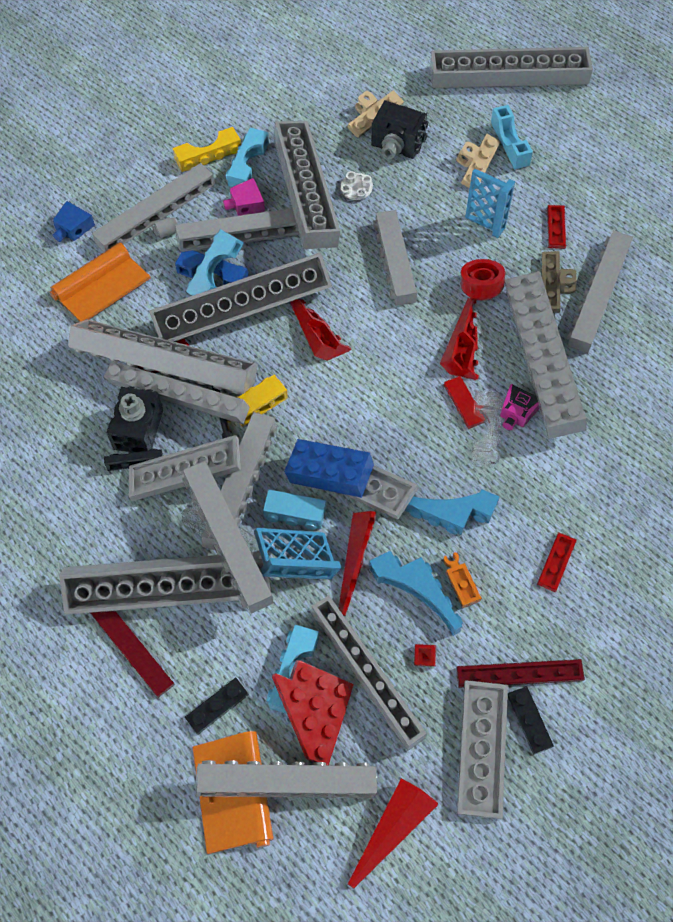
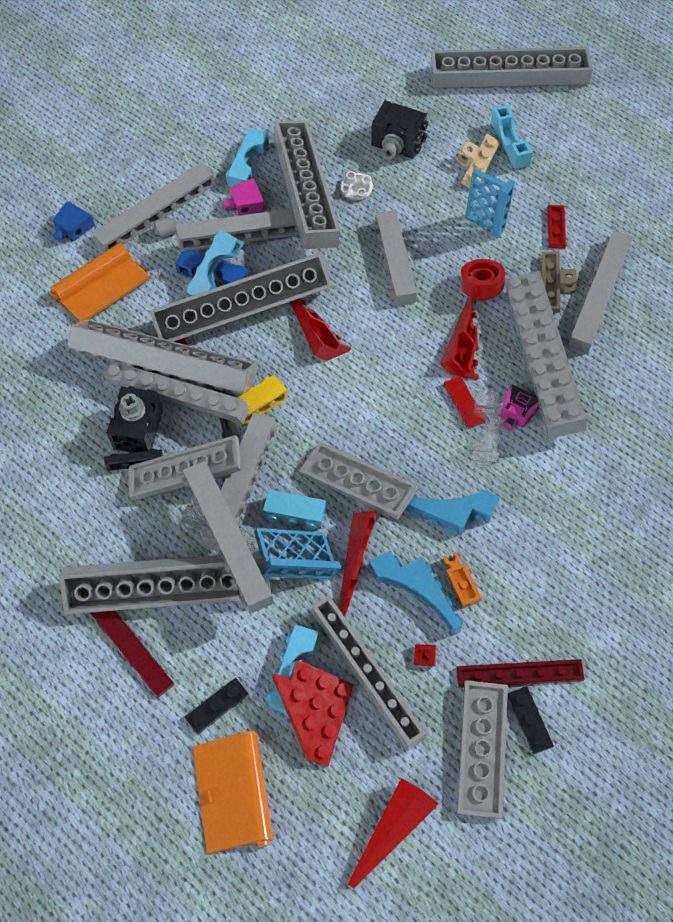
yellow arch [172,127,241,172] -> none
light grey brick [196,760,377,798] -> none
blue brick [284,439,374,498] -> none
tan plate [347,90,404,138] -> none
red tile [537,532,577,593] -> none

